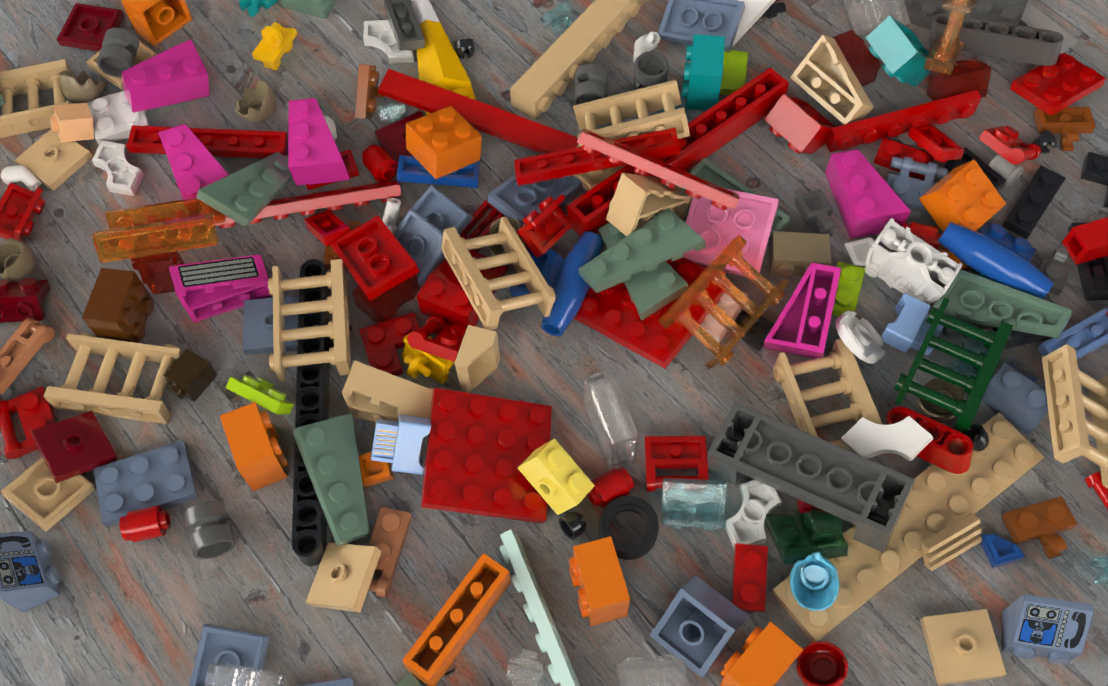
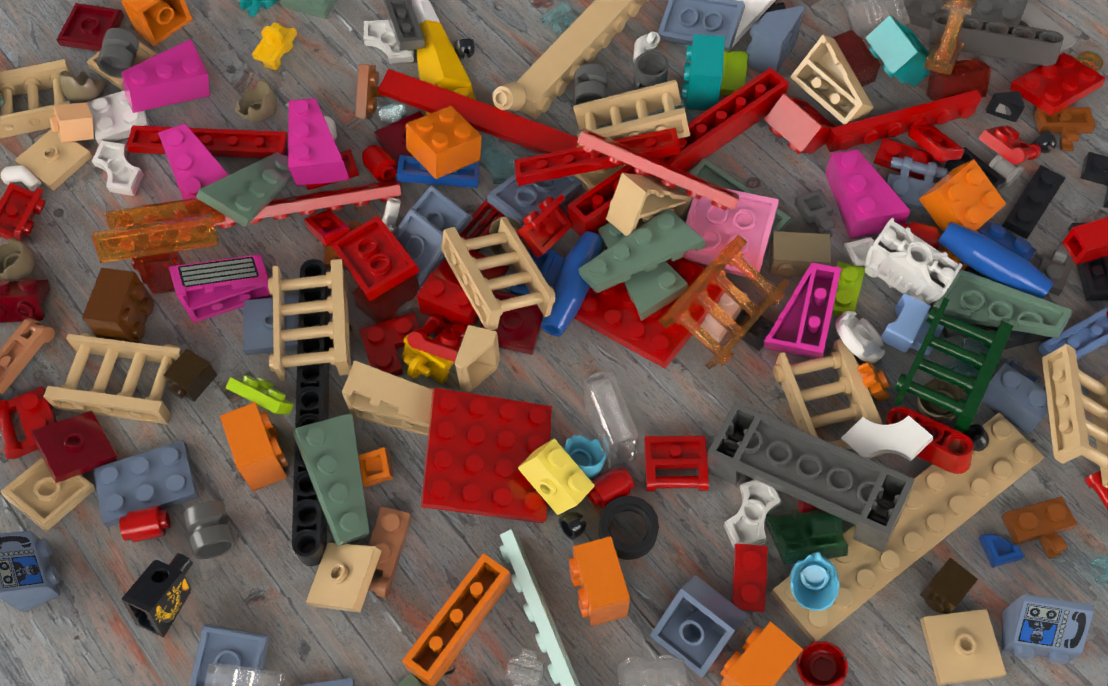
light blue piece [371,414,431,475] -> none
clear light blue bracket [661,478,727,531] -> none
tan tile [921,513,982,572] -> none
none -> black torso [121,553,193,638]
none -> clear light blue tile [478,136,519,184]
none -> dark red plate [480,290,544,355]
none -> tan hat [493,82,526,111]
none -> medium azure hair [562,434,606,480]
none -> sand blue slope [746,6,805,72]
none -> orange plate [856,362,891,401]
none -> dark brown brick [920,558,978,614]
none -> black slope [985,91,1025,122]
none -> clear orange tile [1076,51,1103,73]

